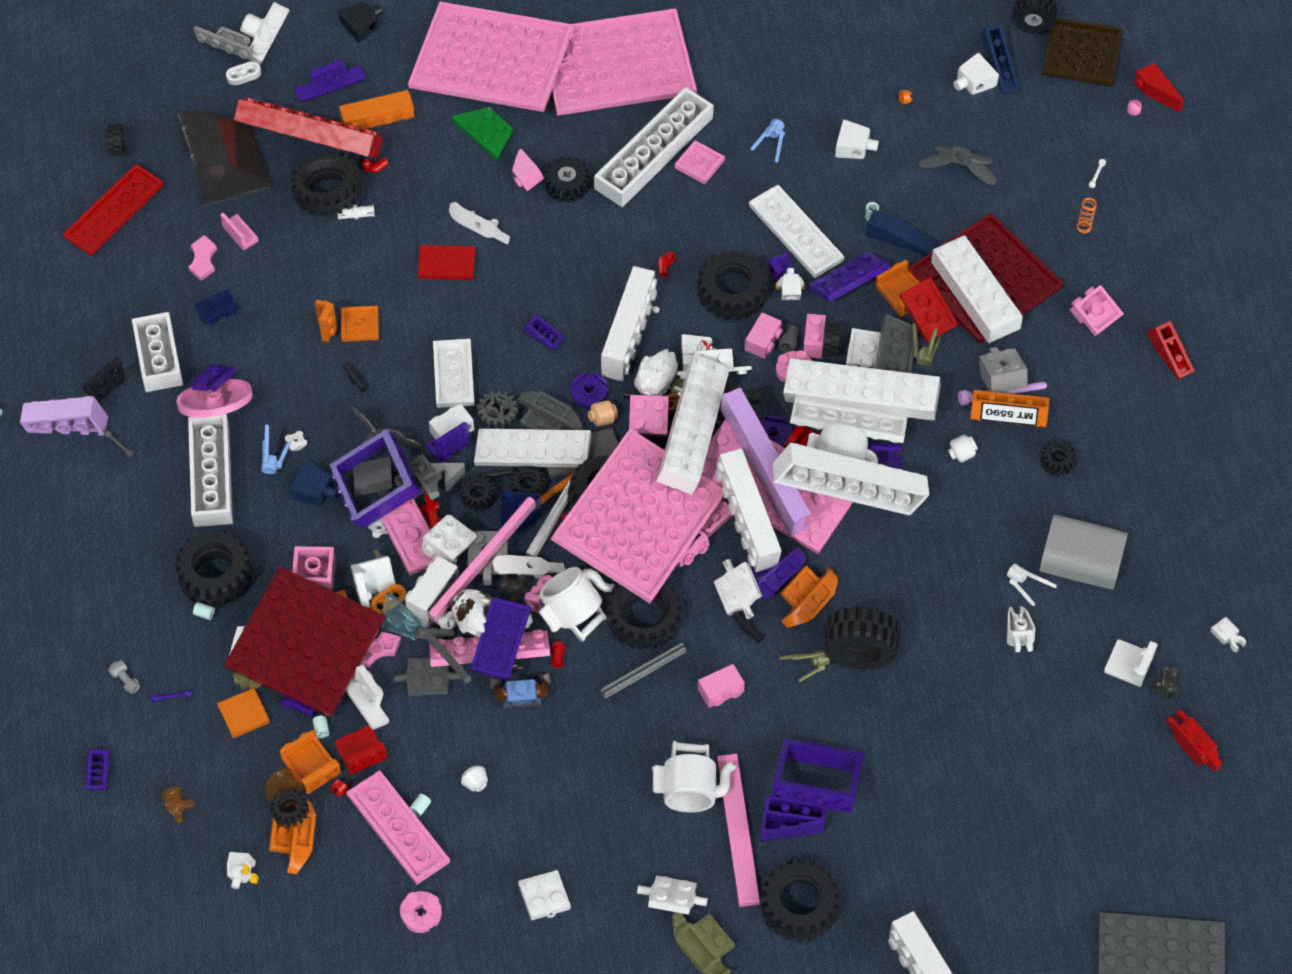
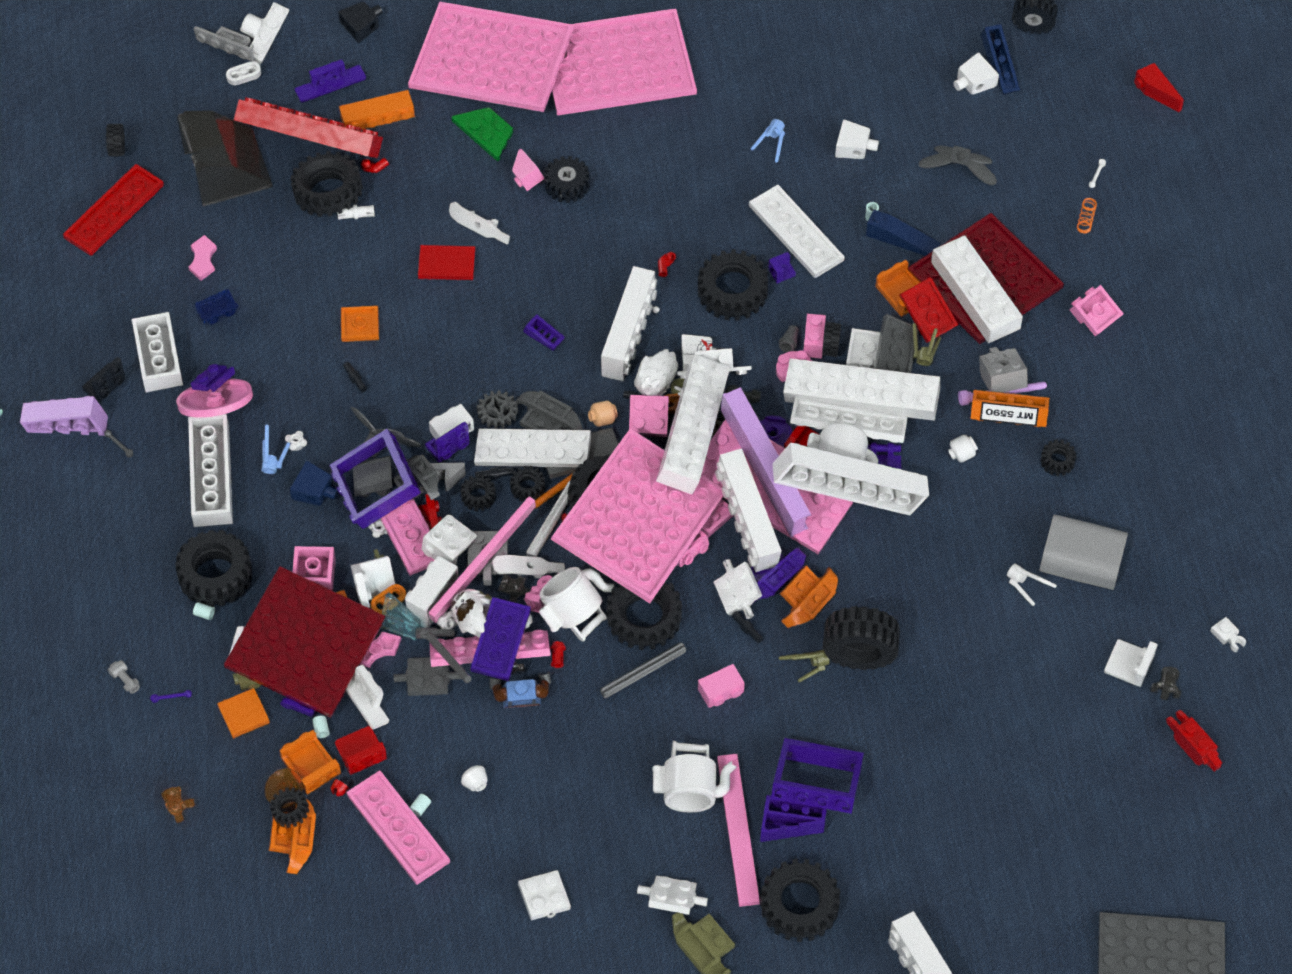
dark purple slope [86,749,110,790] -> none
bright pink panel [220,213,258,251] -> none
white piece [227,852,259,889] -> none
orange bracket [315,300,337,342] -> none
bright pink plate [400,891,442,933] -> none
white plate [433,339,474,408] -> none
clear blue slope [501,491,542,532] -> none
dark purple plate [571,373,608,410] -> none
white brick [594,87,713,207] -> none
bright pink plate [675,140,725,185] -> none
bright pink piece [745,313,783,359] -> none
white piece [776,268,804,300] -> none
dark purple plate [809,252,890,302] -> none
orange hinge [899,90,913,104] -> none
white hinge [1007,606,1035,652] -> none
dark brown plate [1042,17,1123,87] -> none
bright pink hinge [1127,100,1142,115] -> none
red slope [1146,321,1195,379] -> none

